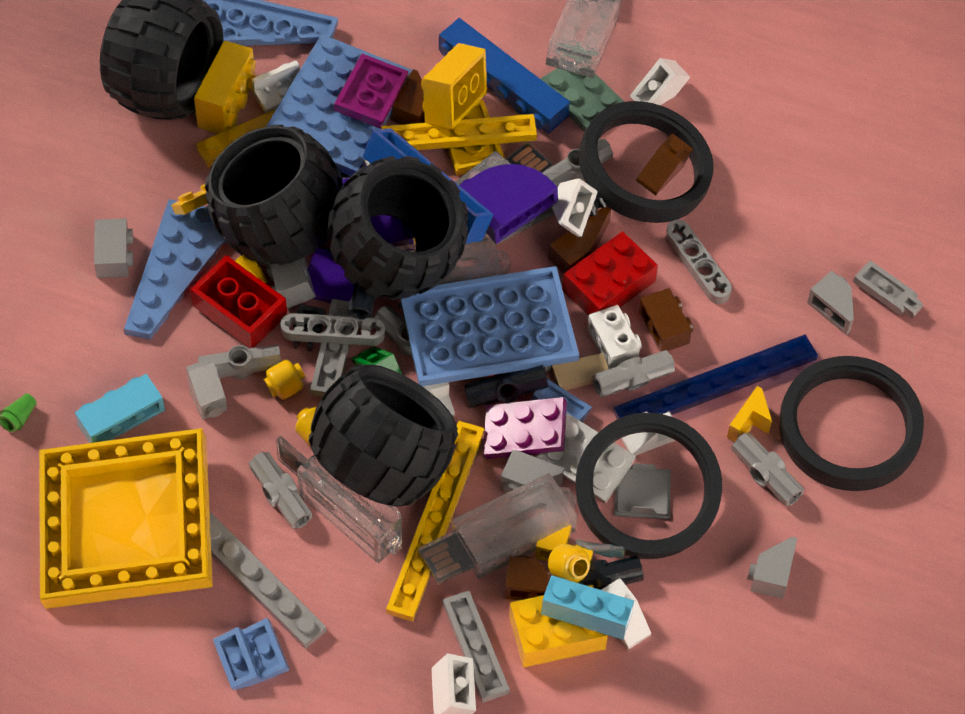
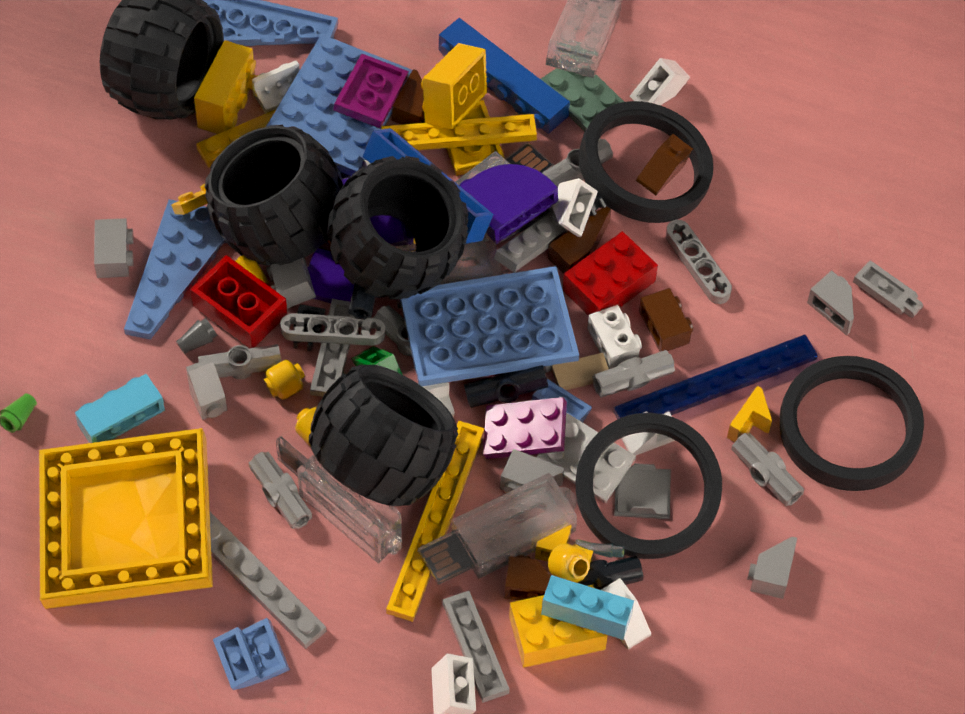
none -> dark grey cone [176,318,217,354]
none -> light grey plate [494,210,569,273]

